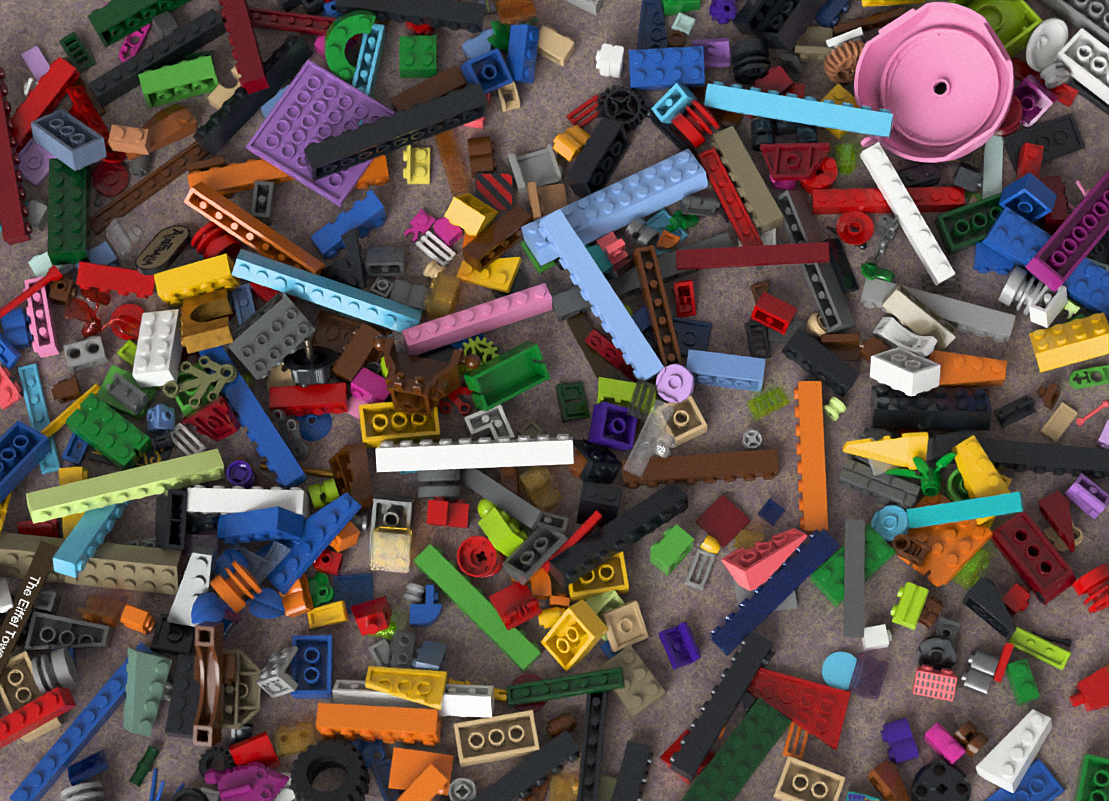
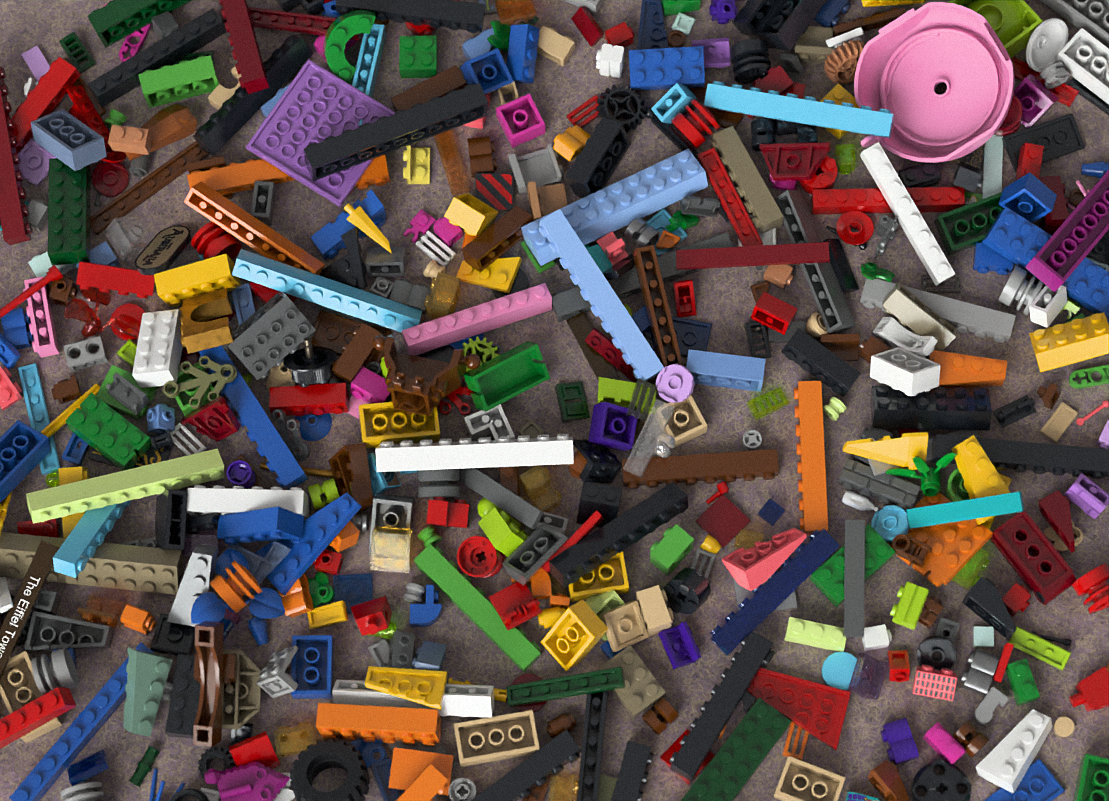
none -> clear neon green hinge [45,472,60,488]
none -> bright green wheel [104,109,127,128]
none -> blue cone [248,617,269,646]
none -> yellow bar [344,203,392,254]
none -> medium azure panel [367,453,401,497]
none -> bright green wheel [417,525,442,548]
none -> dark pink brick [496,94,546,148]
none -> dark red tile [571,6,604,46]
none -> red brick [605,22,635,48]
none -> tan brick [636,585,674,637]
none -> reddish brown wheel [641,697,679,736]
none -> black brick [663,568,711,614]
none -> red hand [705,482,729,505]
none -> nougat brick [763,264,794,289]
none -> yellowish green brick [785,617,847,652]
none -> white piece [842,491,878,511]
none -> red bracket [887,650,910,682]
none -> light aqua tile [973,626,994,647]
none -> light grey leg [973,687,1009,725]
none -> tan tile [1053,717,1074,737]
none -> reddish brown tile [1068,189,1084,208]
none -> blue cone [1082,161,1109,178]

